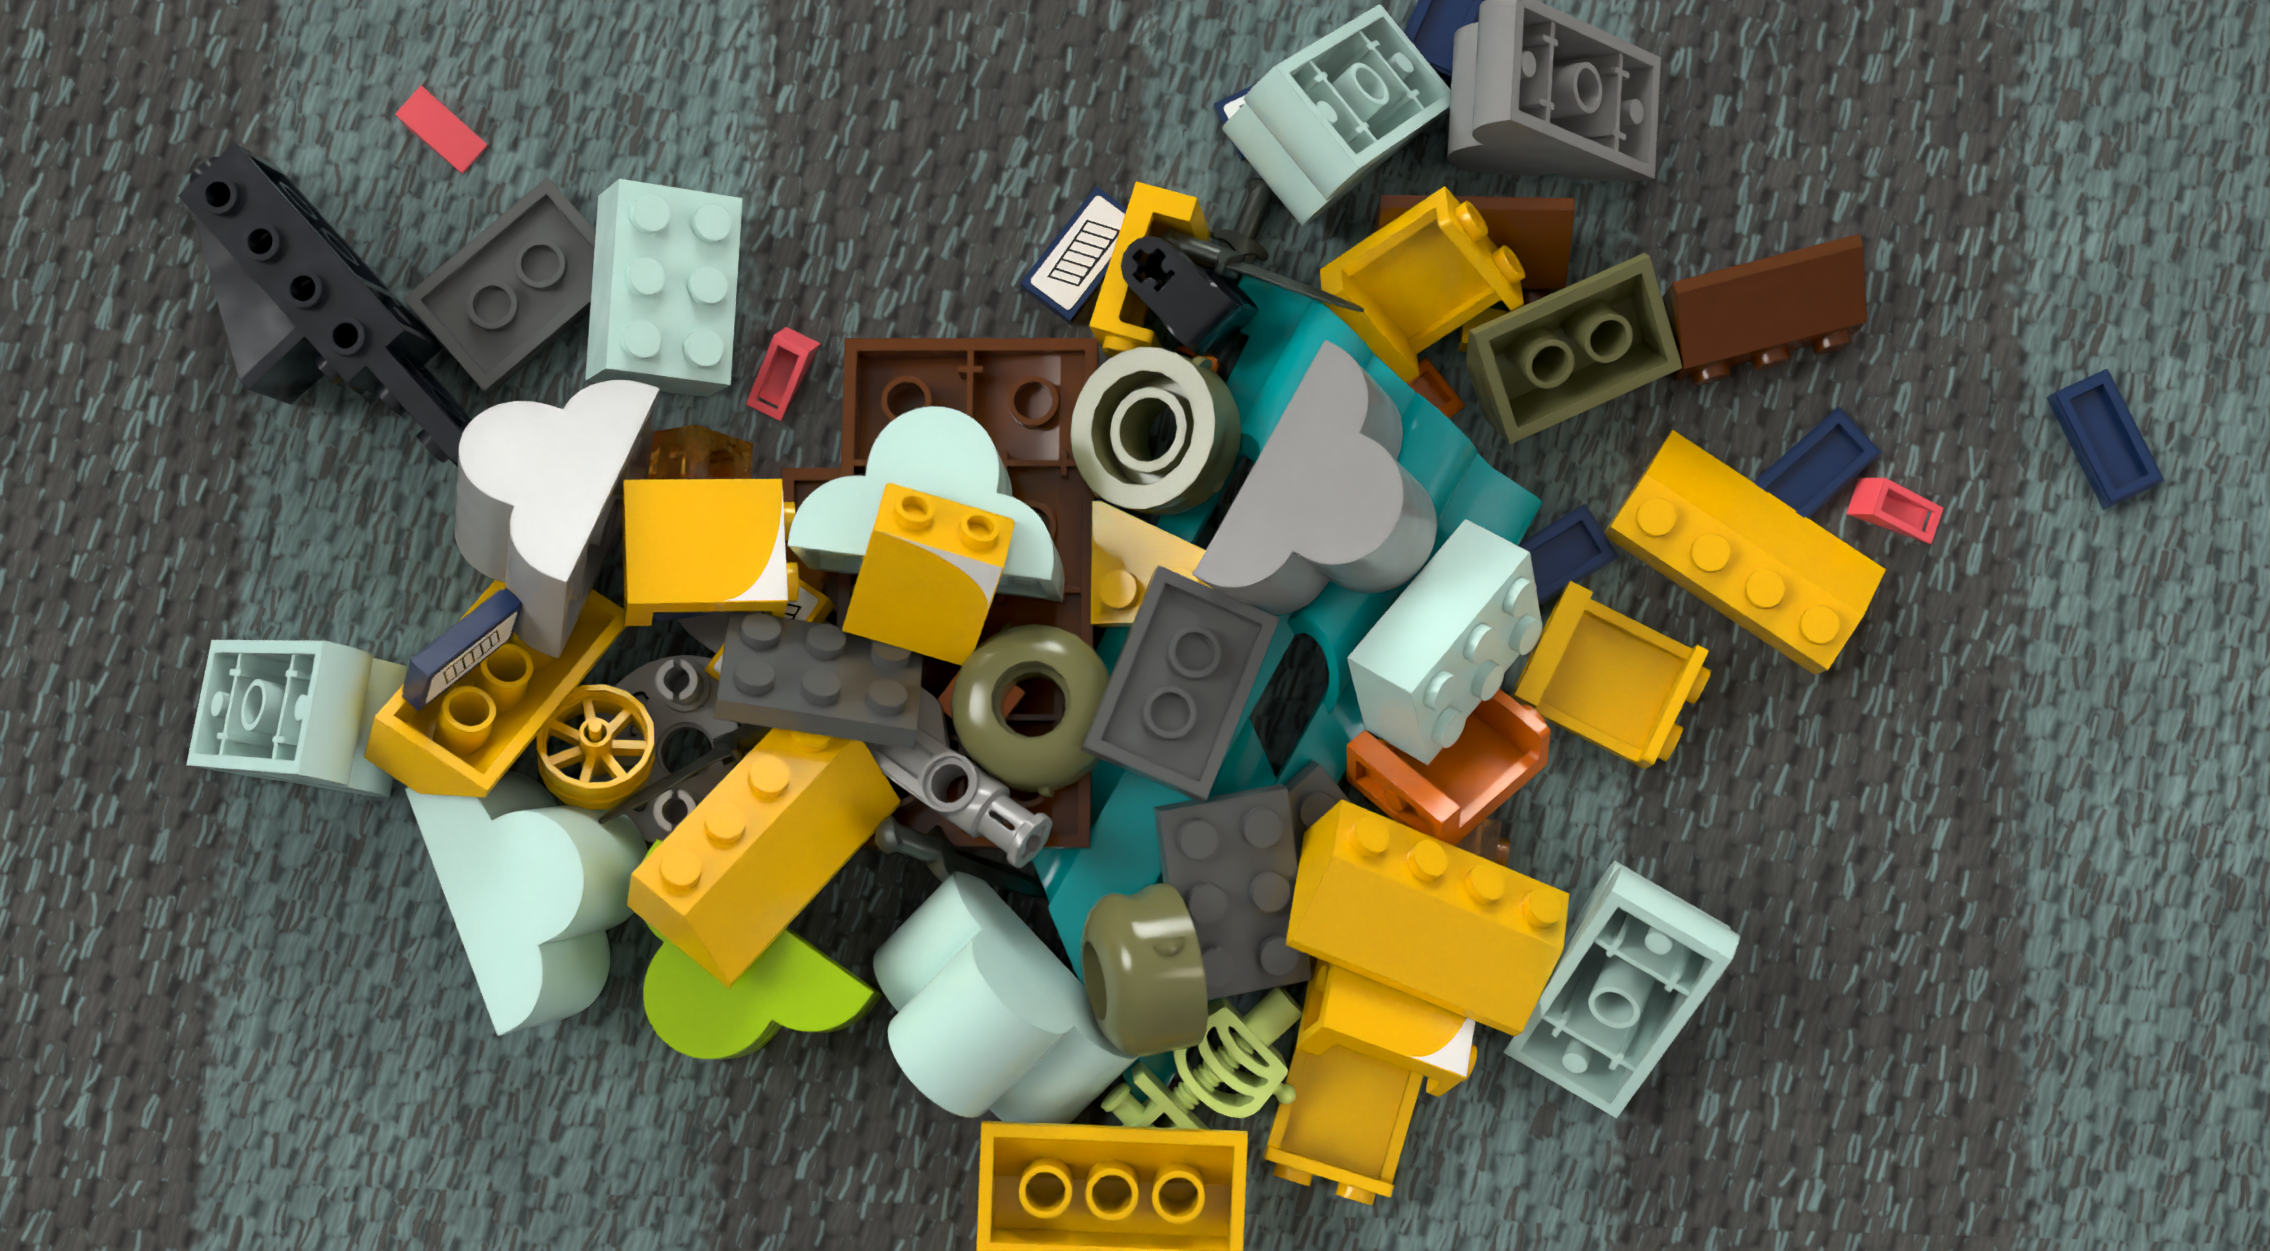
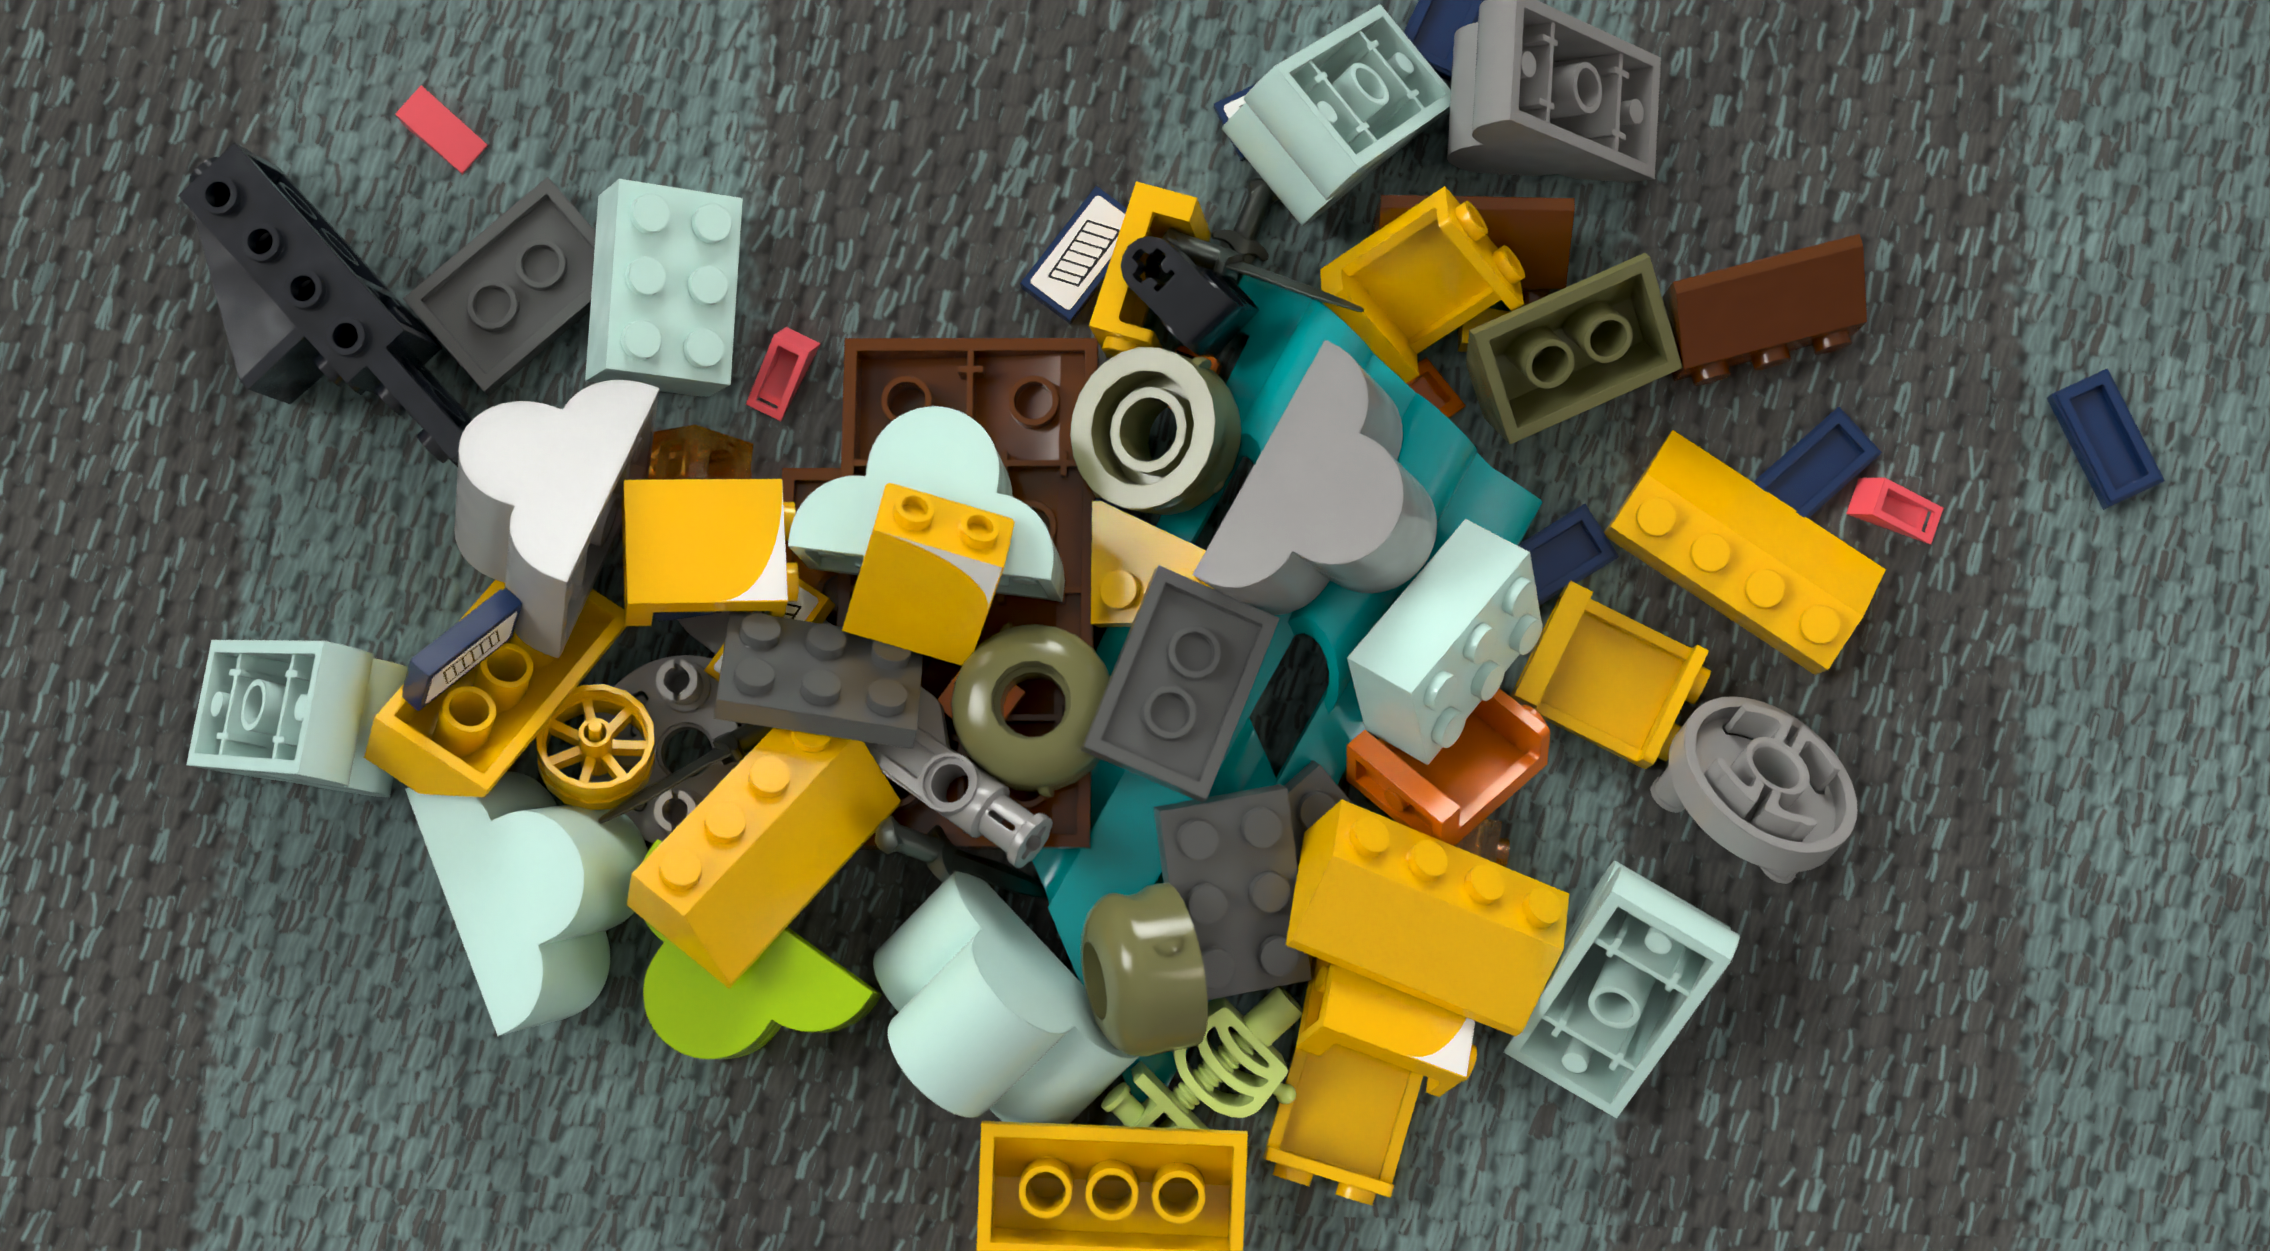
none -> light grey piece [1650,697,1857,884]

